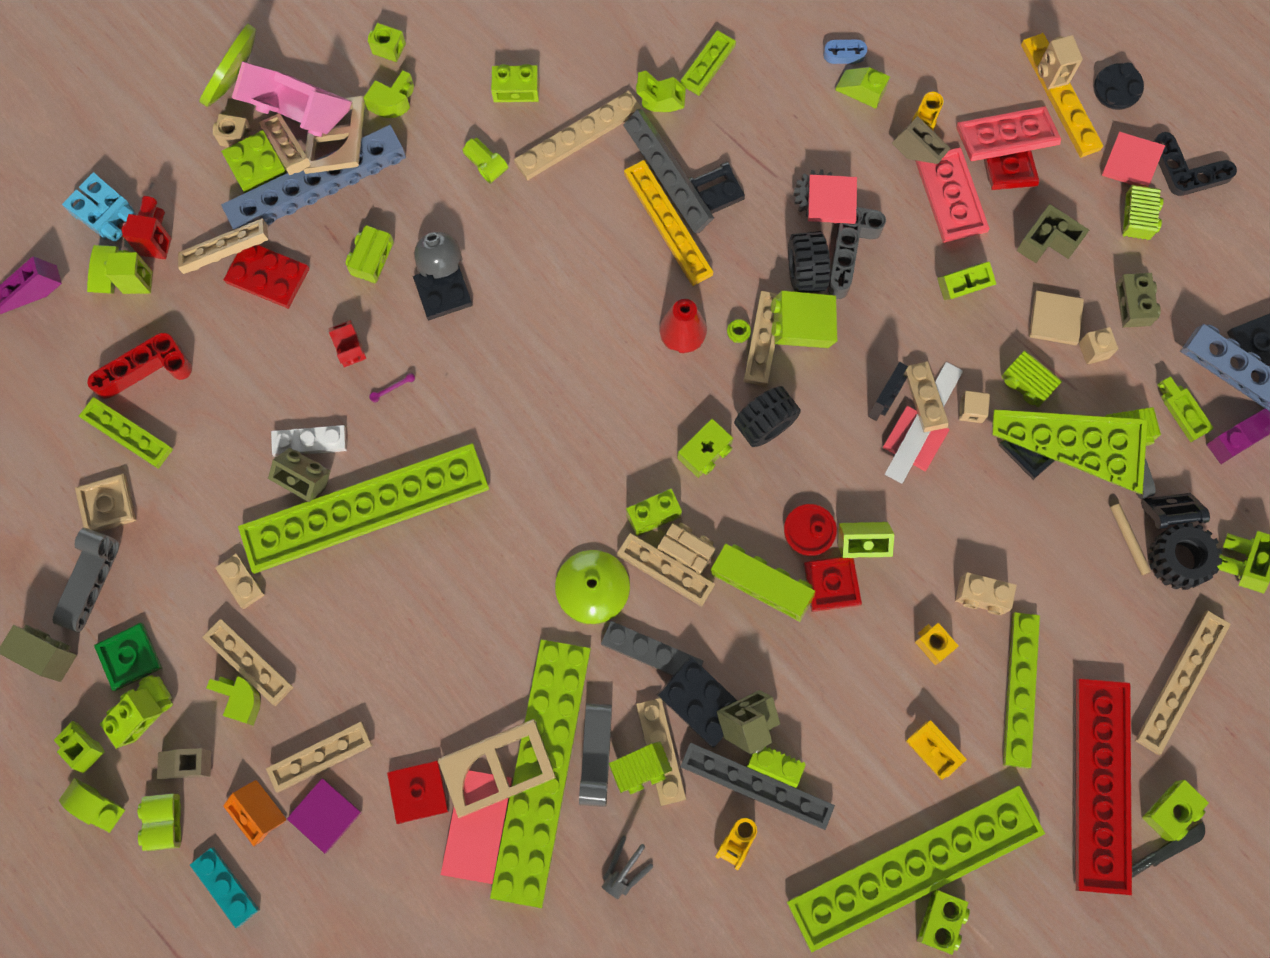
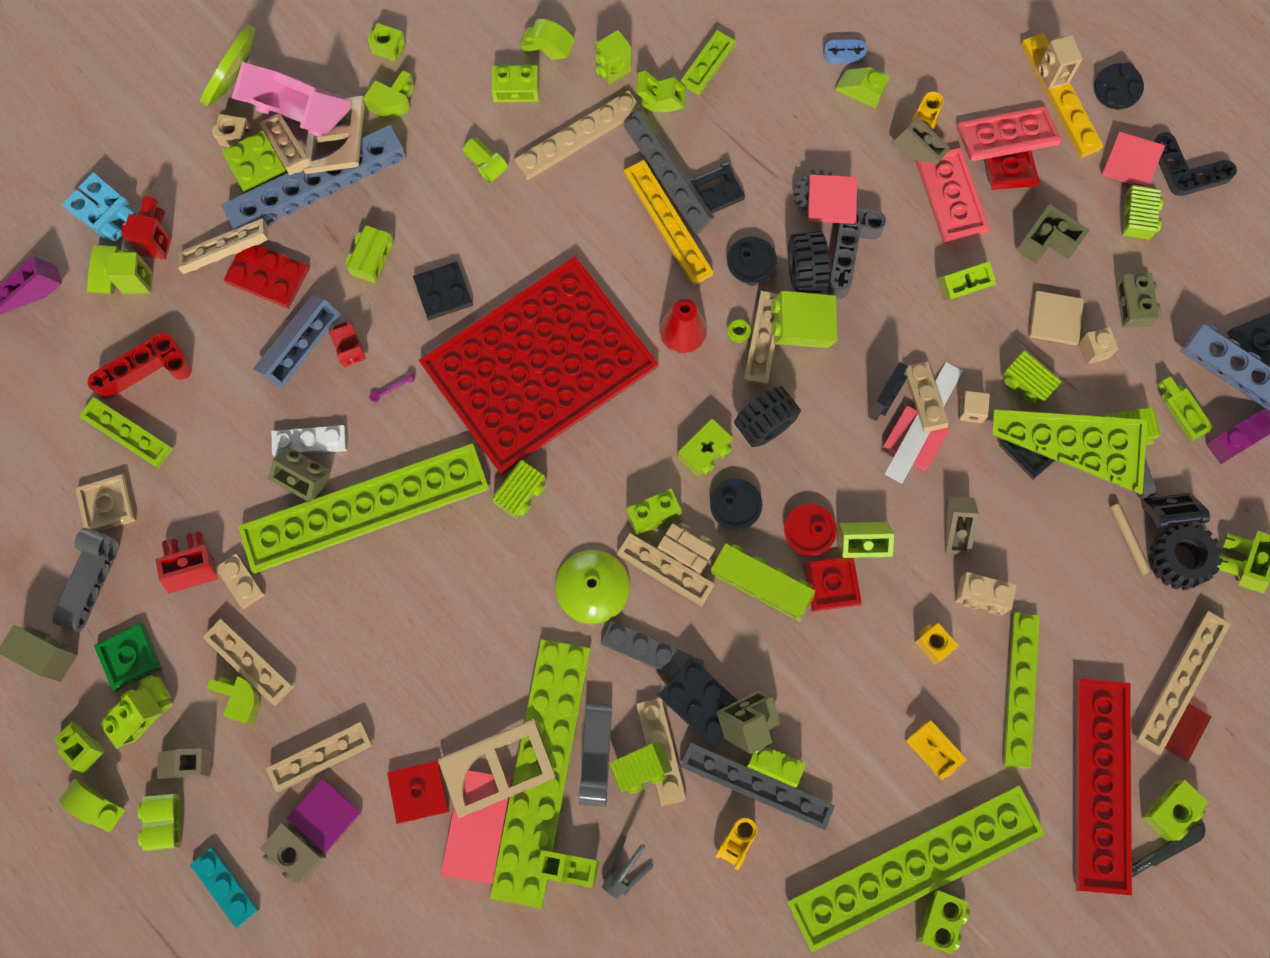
orange panel [223,780,286,846] -> none
dark grey cylinder [414,232,463,278] -> none
none -> red brick [155,531,218,594]
none -> sand blue brick [253,295,341,389]
none -> dark tan brick [260,823,326,884]
none -> red plate [418,256,659,475]
none -> lime brick [491,460,546,520]
none -> lime brick [519,19,575,60]
none -> lime brick [536,850,599,888]
none -> lime brick [594,30,631,85]
none -> black piece [710,479,763,530]
none -> black piece [727,237,777,286]
none -> dark tan slope [945,496,979,556]
none -> clear red tile [1164,703,1211,761]

